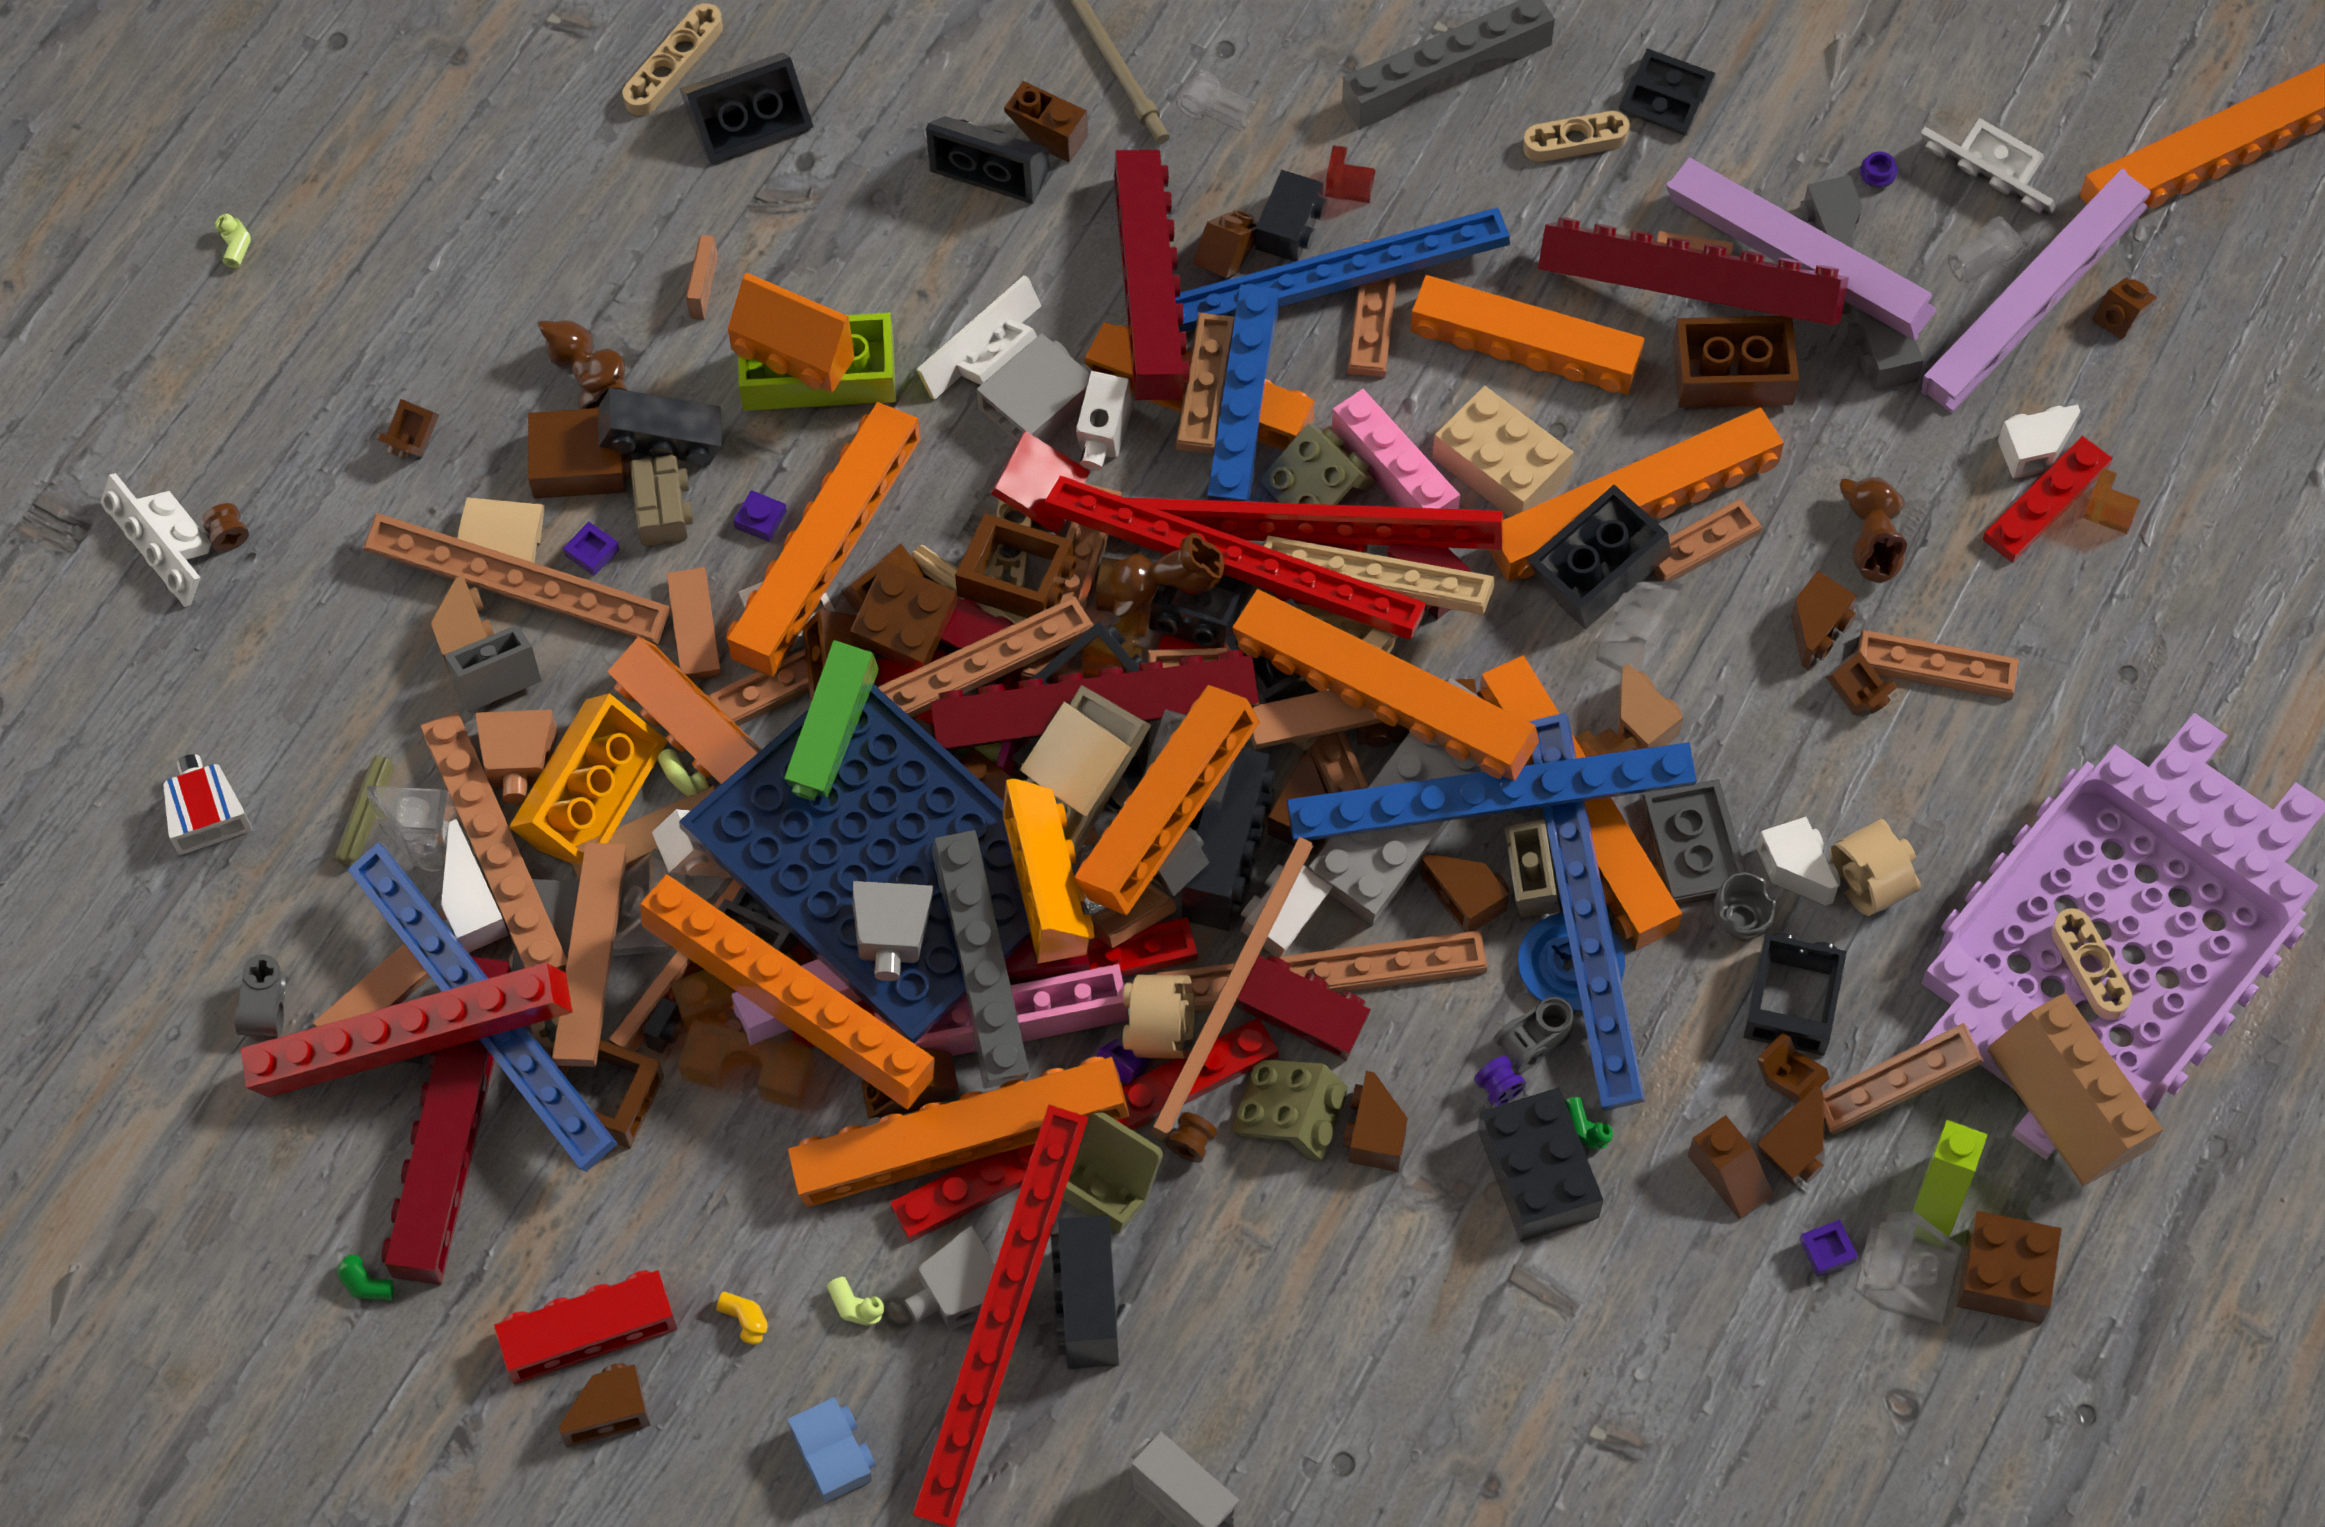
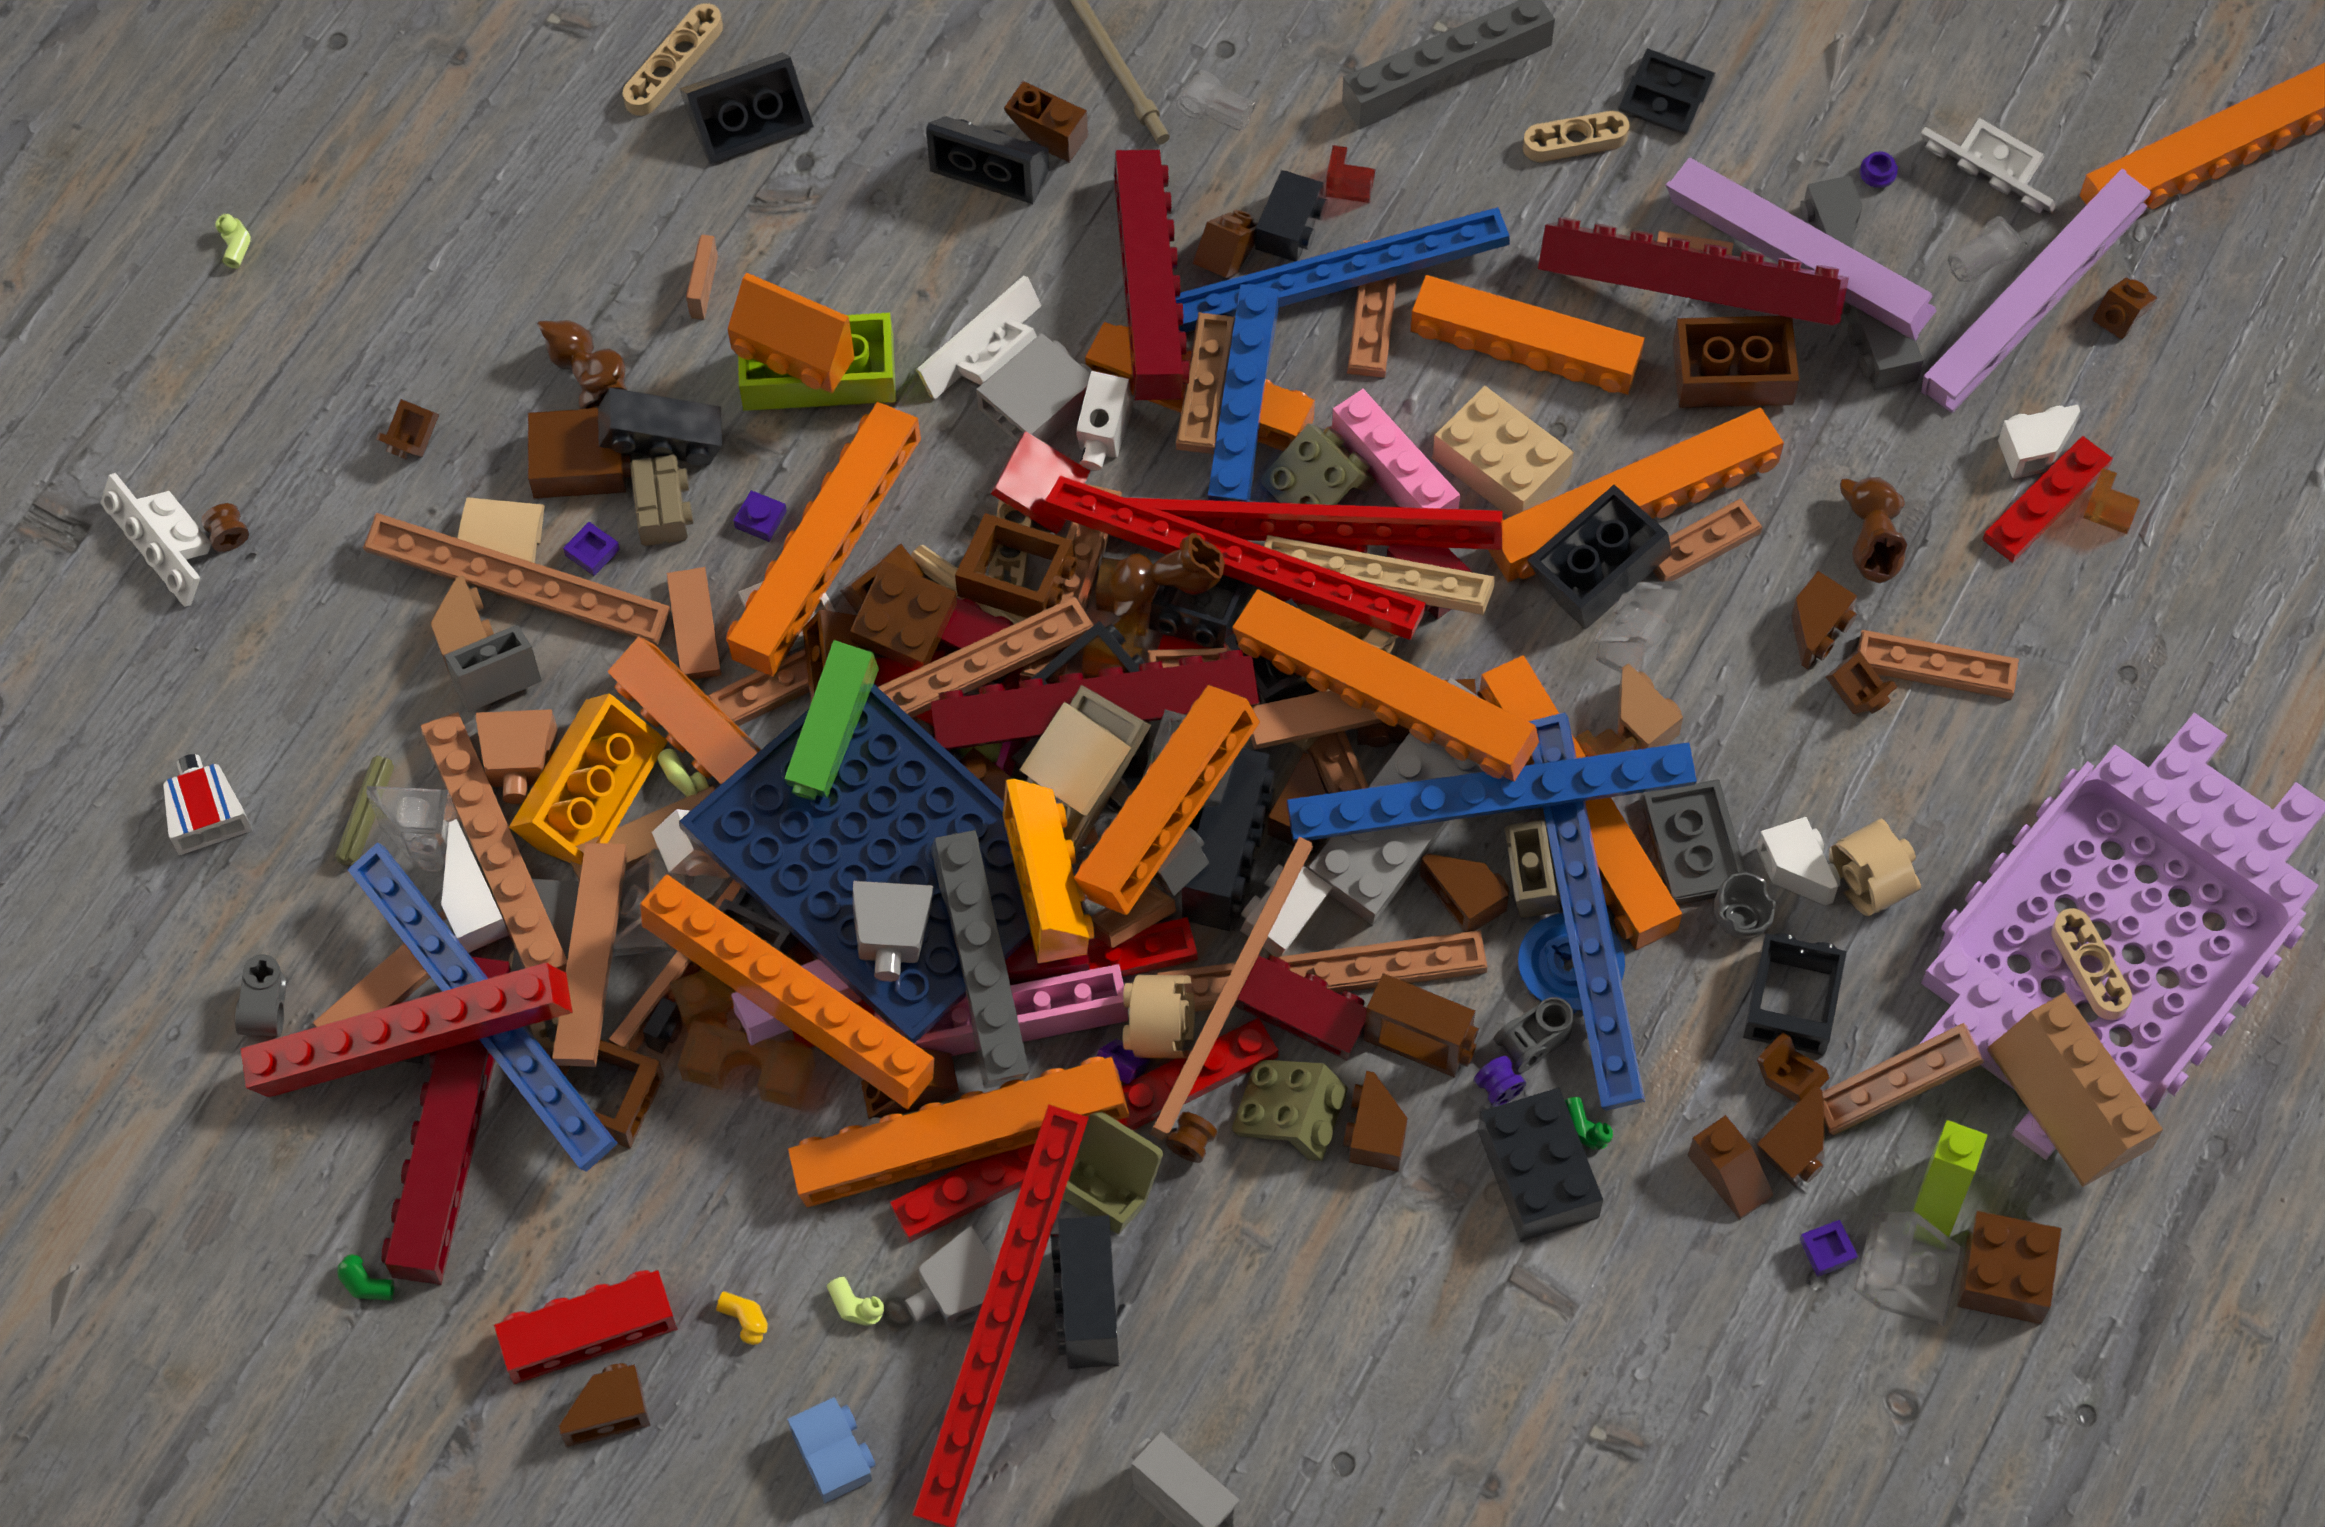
none -> reddish brown window [1364,973,1479,1078]

